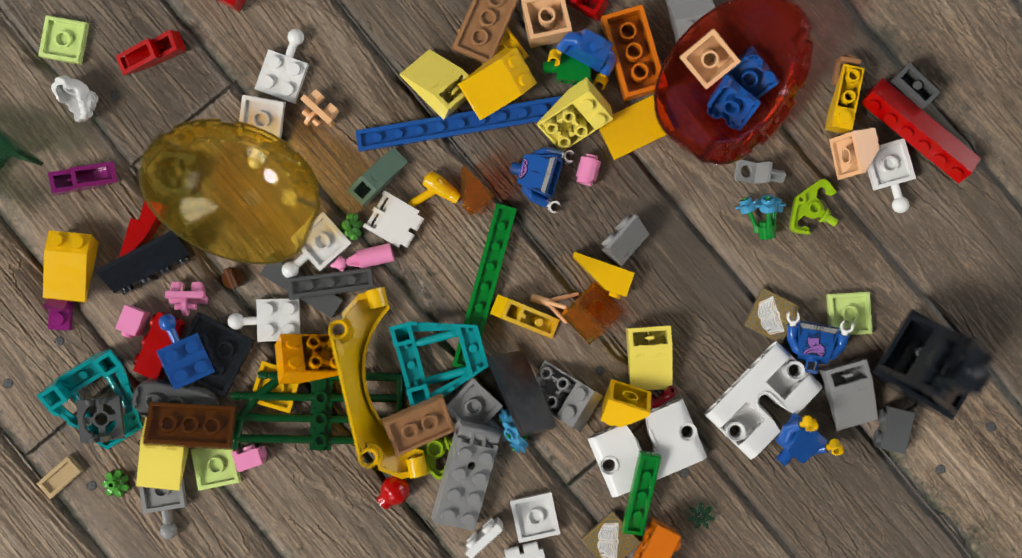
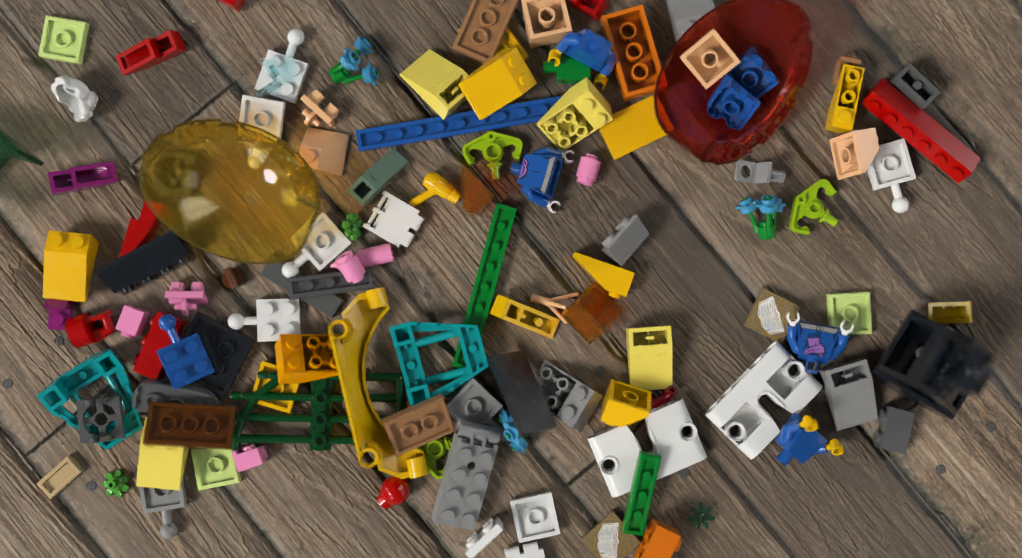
none -> red piece [64,309,115,349]
none -> clear light blue bracket [256,58,282,97]
none -> light nougat slope [297,127,350,176]
none -> dark azure plant [328,36,379,86]
none -> bright pink brick [336,250,366,284]
none -> lime piece [462,131,523,180]
none -> yellow slope [928,301,972,323]

